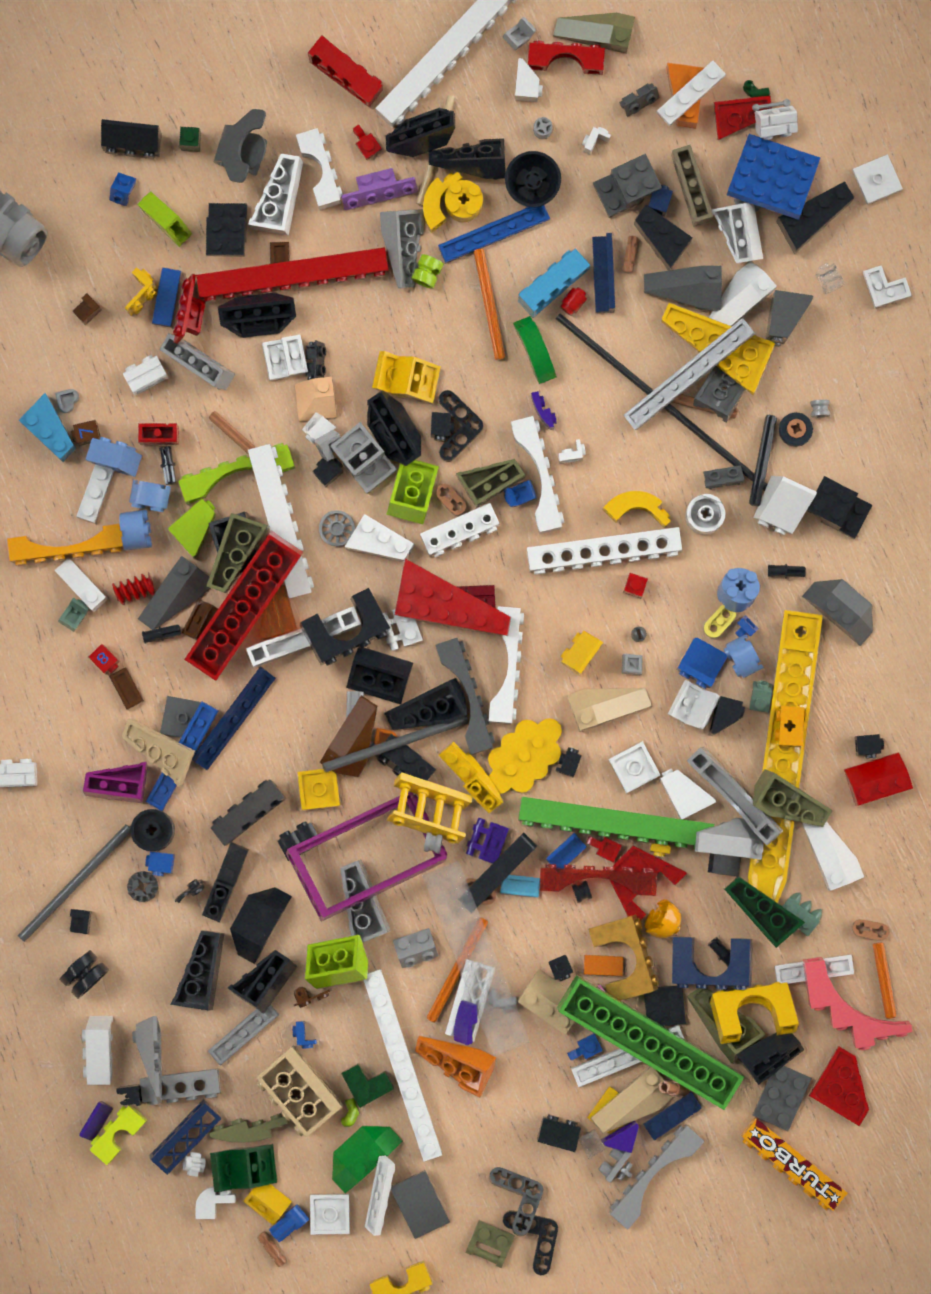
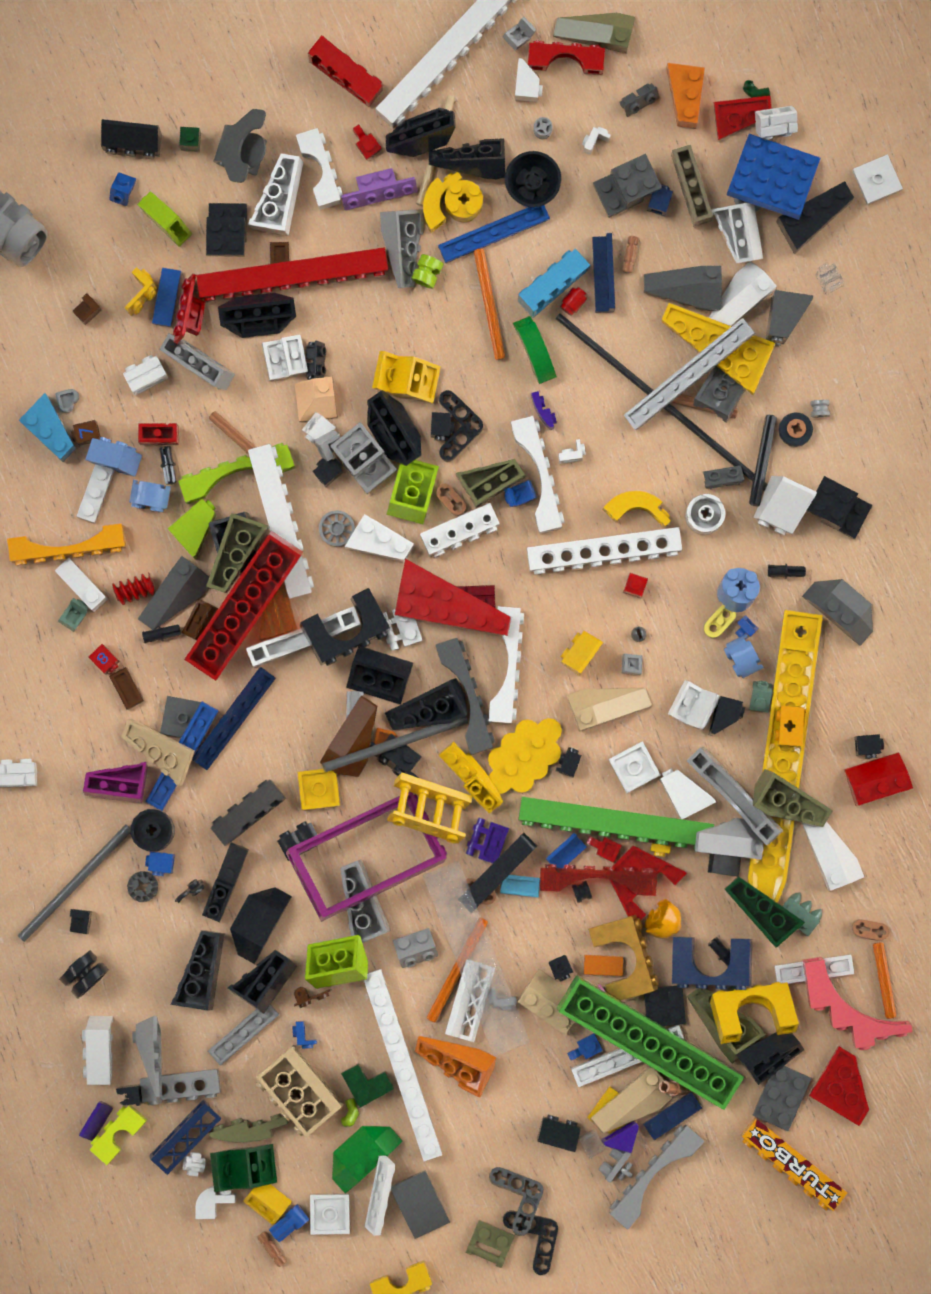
medium blue brick [119,510,152,551] -> none
black bracket [410,758,436,781] -> none
light grey wheel [424,832,443,854] -> none
dark purple slope [454,1000,478,1045] -> none
black wedge [634,205,693,271] -> none
white plate [657,61,726,126] -> none
blue bracket [676,638,727,689] -> none
light grey hinge [752,99,790,111] -> none
white plate [863,265,911,308] -> none

